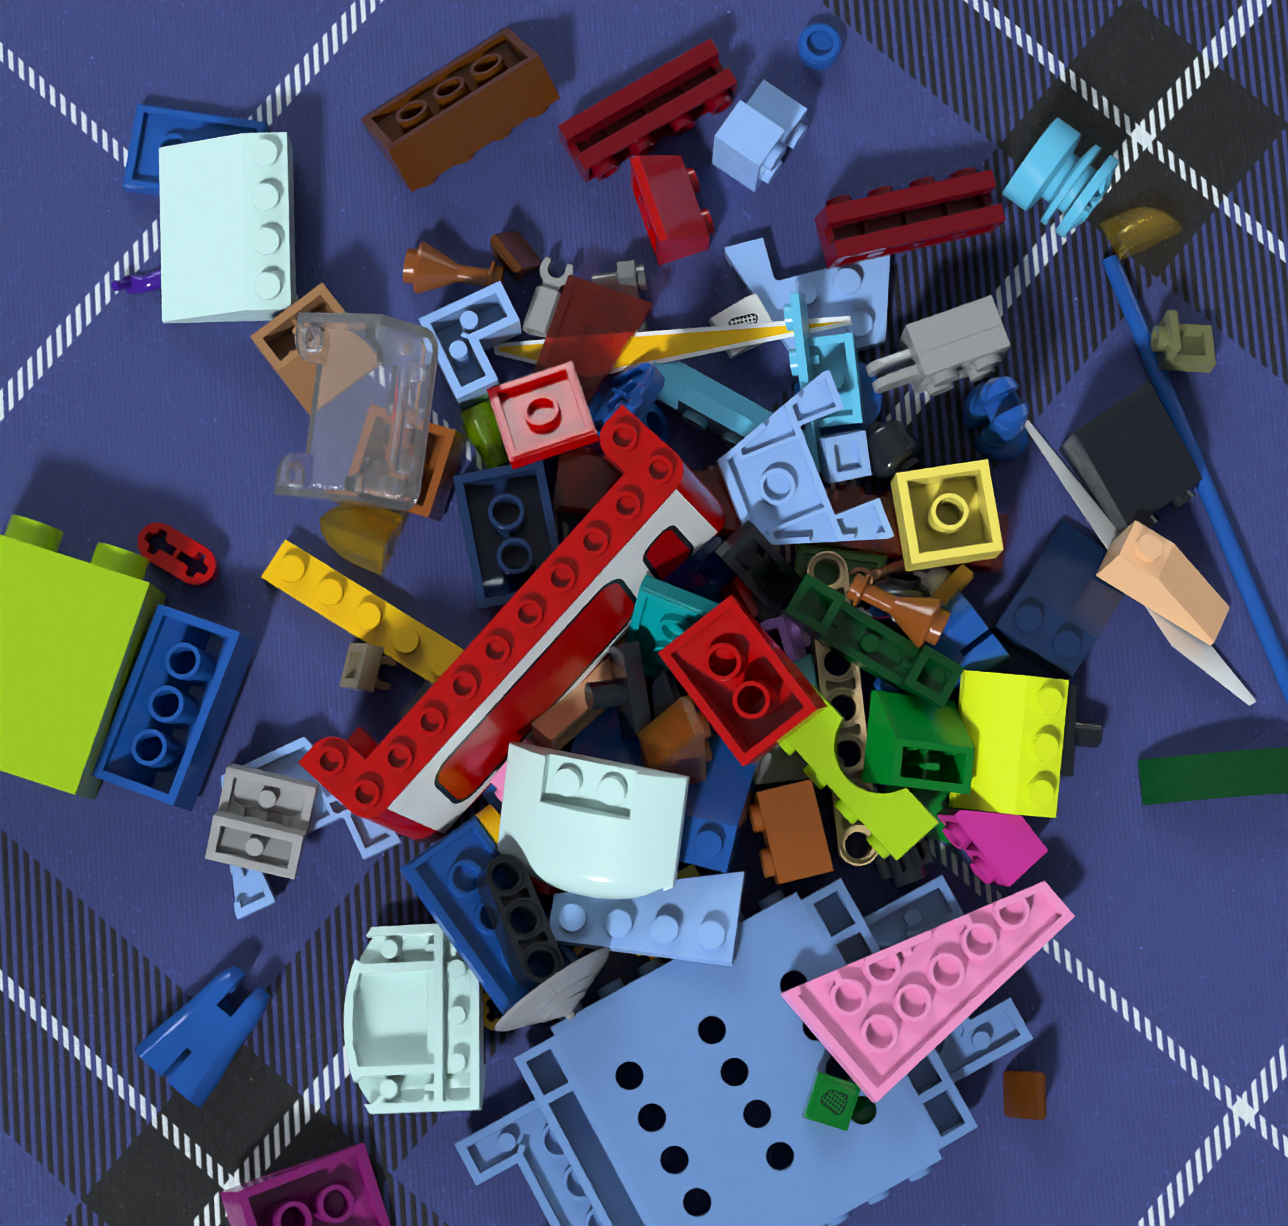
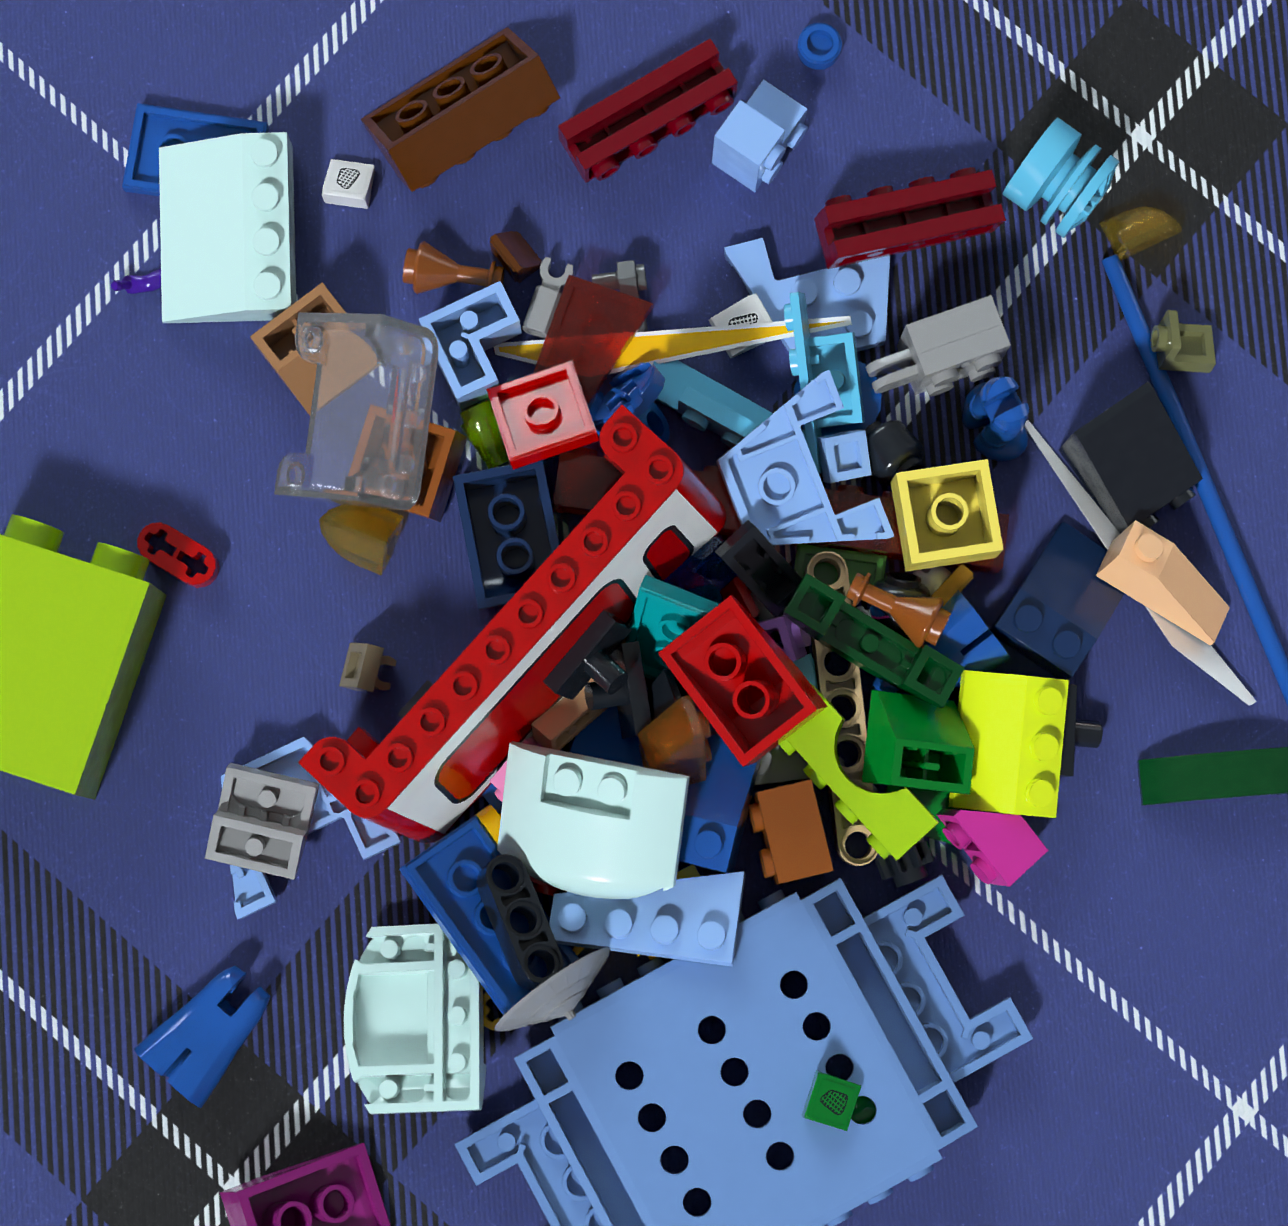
blue slope [91,603,257,812] -> none
yellow plate [261,539,464,684] -> none
red slope [630,155,715,266] -> none
bright pink wing [780,881,1075,1103] -> none
nougat hand [848,559,905,585] -> none
reddish brown slope [1003,1070,1047,1120] -> none
none -> white slope [322,159,375,209]
none -> black tile [543,610,632,700]

